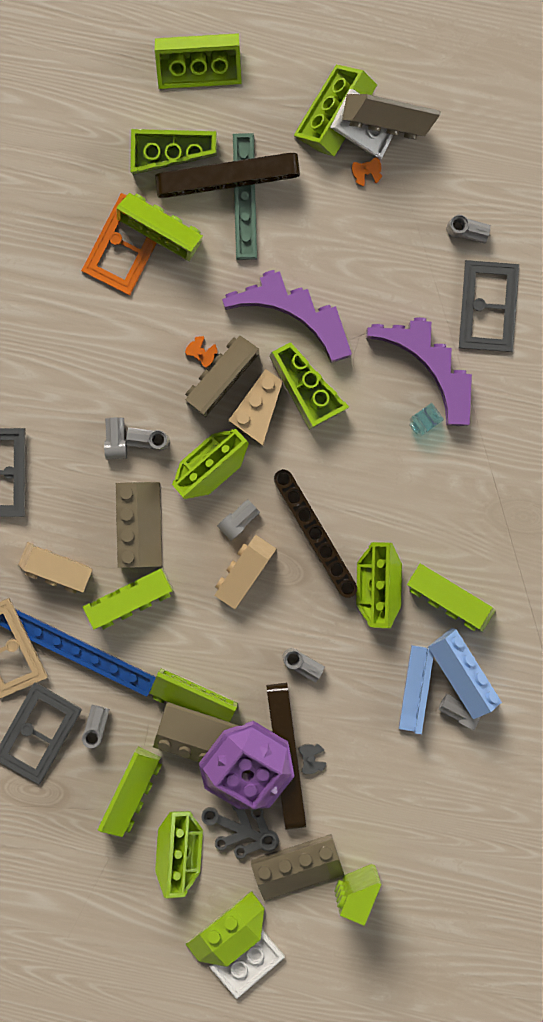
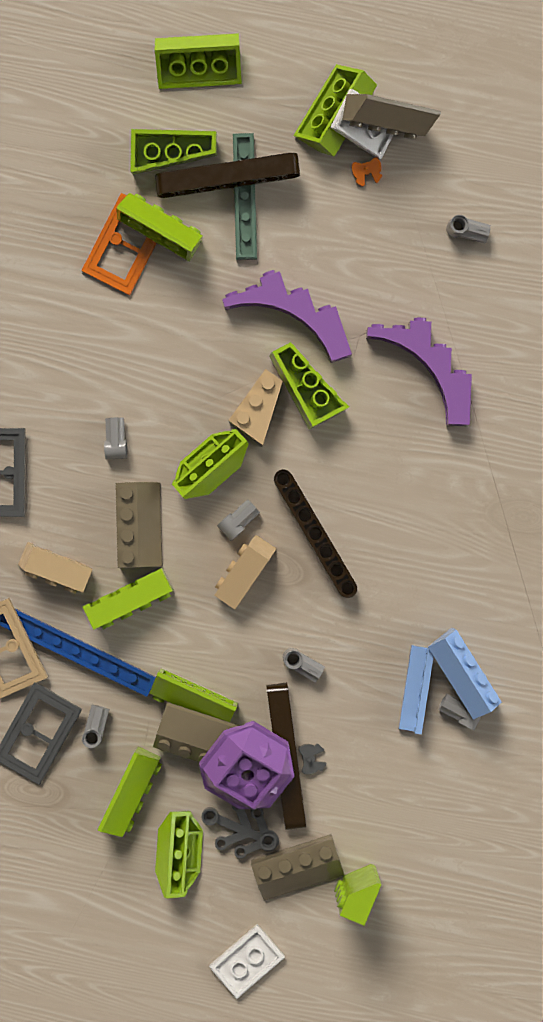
light grey piece [126,428,170,451] -> none
orange piece [185,336,218,368] -> none
dark tan slope [185,336,259,418] -> none
lime wedge [186,891,265,967] -> none
lime wedge [356,542,402,628] -> none
lime wedge [407,563,496,632] -> none
clear light blue brick [409,403,444,436] -> none
dark grey door [459,260,519,352] -> none

